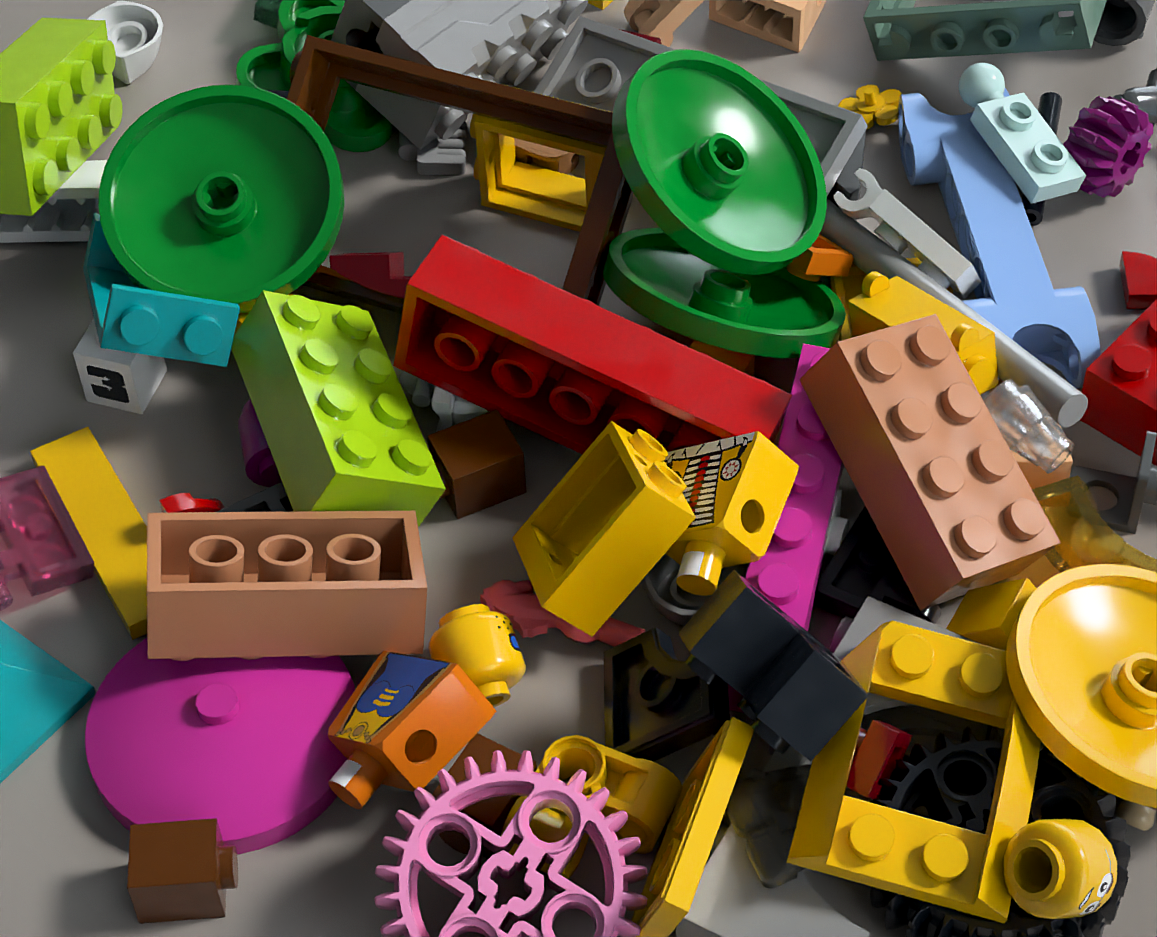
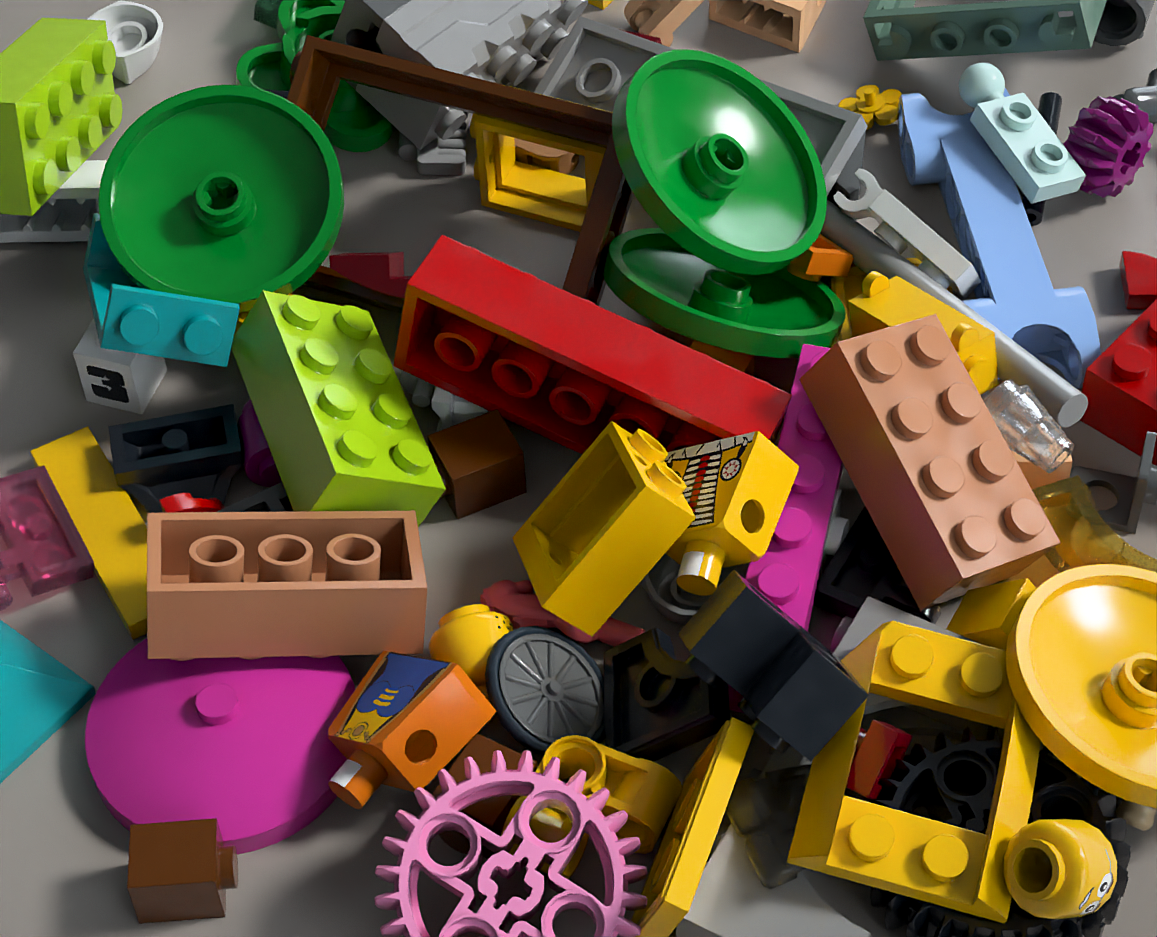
none -> black slope [108,404,244,513]
none -> dark grey wheel [485,626,605,756]

